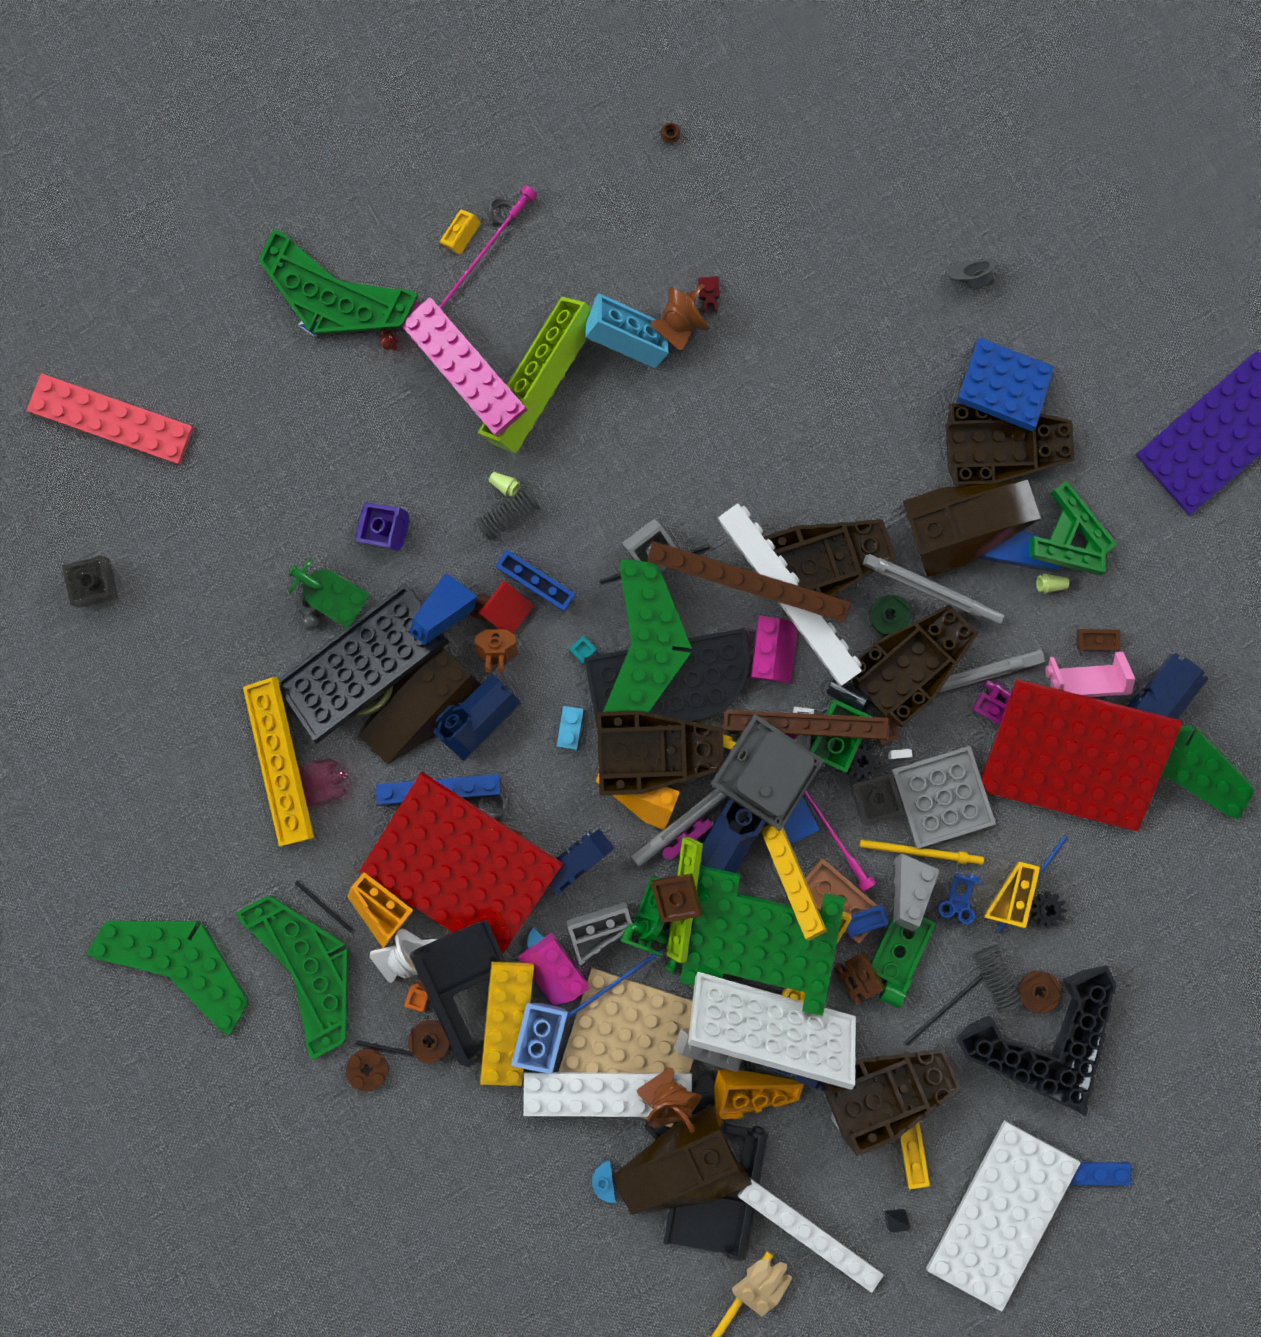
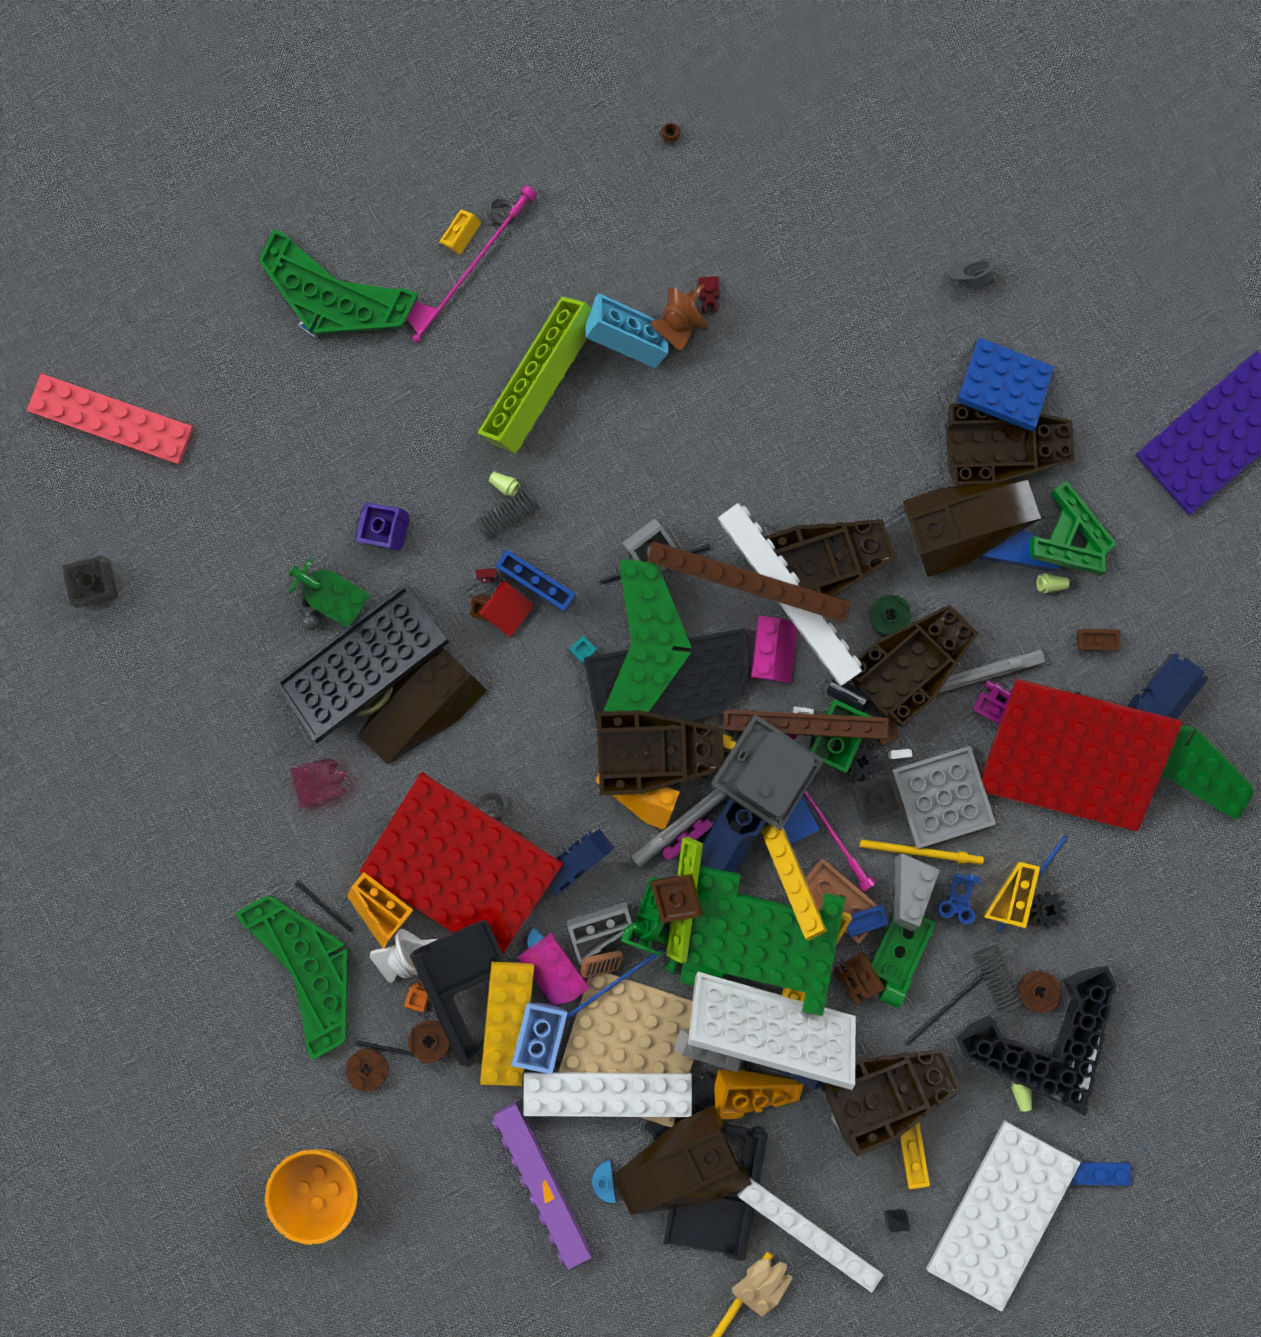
green wing [86,920,248,1035] -> none
yellow plate [243,677,314,847] -> none
blue plate [376,774,501,806] -> none
clear red plate [379,330,397,351] -> none
plate [402,297,527,437] -> none
blue slope [410,573,477,645] -> none
dark blue brick [433,673,522,761] -> none
dark orange hinge [475,629,517,673] -> none
medium azure plate [557,706,584,750] -> none
dark orange helmet [637,1068,702,1134] -> none
light grey piece [862,554,1004,625] -> none
bright pink panel [1045,652,1135,697] -> none
none -> light orange piece [265,1149,358,1245]
none -> dark red plate [475,569,498,583]
none -> medium lavender brick [492,1101,591,1270]
none -> nougat tile [580,950,623,978]
none -> yellowish green cone [1011,1081,1032,1112]

